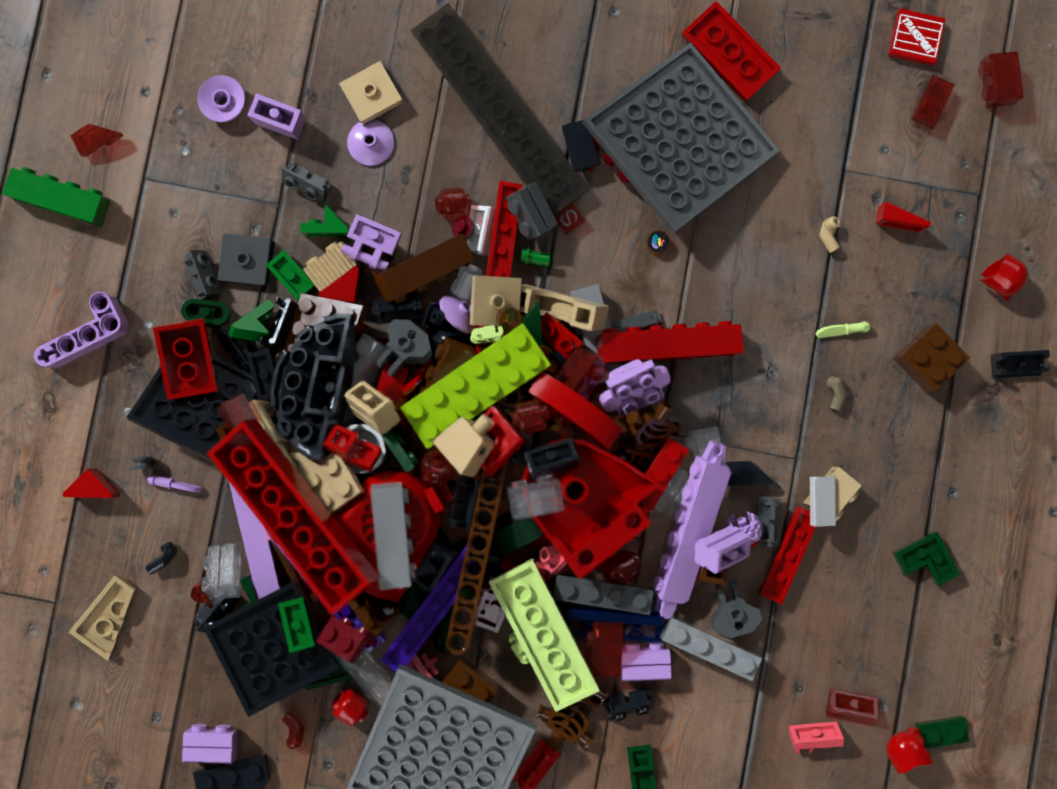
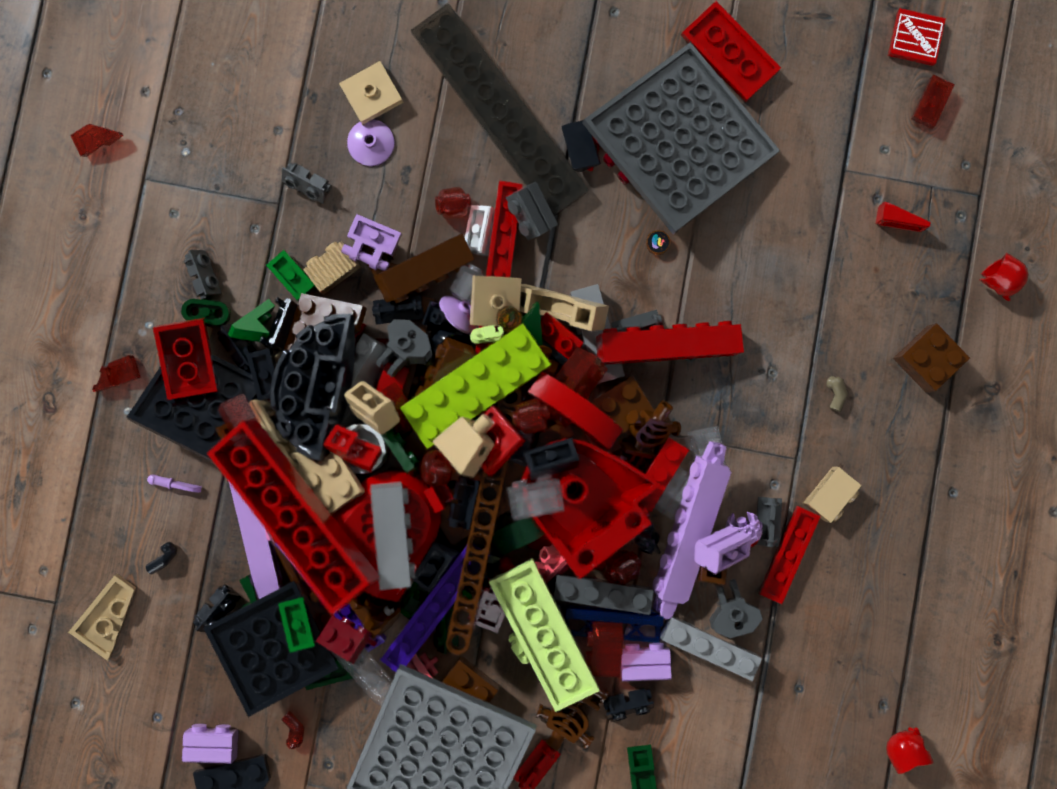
green brick [2,167,110,227] -> none
lavender beam [34,292,129,368] -> none
red slope [63,468,120,498] -> none
dark grey bush [131,457,154,470] -> none
clear red hinge [191,582,211,603] -> none
lavender dish [197,75,245,122] -> none
clear brick [201,543,242,601] -> none
dark grey plate [218,233,272,286] -> none
lavender brick [247,93,306,140] -> none
green slope [300,205,349,238] -> none
red slope [318,265,362,305] -> none
red head [331,689,369,726] -> none
red piece [402,357,435,396] -> none
dark red plate [452,215,475,239] -> none
green pin [520,248,550,269] -> none
clear red tile [554,202,585,236] -> none
lavender piece [599,359,671,418] -> none
black slope [726,461,775,486] -> none
coral plate [789,721,844,754] -> none
white slope [810,477,836,526] -> none
yellowish green piece [816,321,871,338] -> none
tan arm [819,216,840,253] -> none
clear red slope [825,688,878,726] -> none
dark green plate [892,531,960,586] -> none
dark green plate [915,715,970,749] -> none
clear red brick [979,51,1024,108] -> none
black hinge [990,350,1050,378] -> none
none -> clear red slope [92,355,141,392]
none -> black hinge [633,521,661,555]

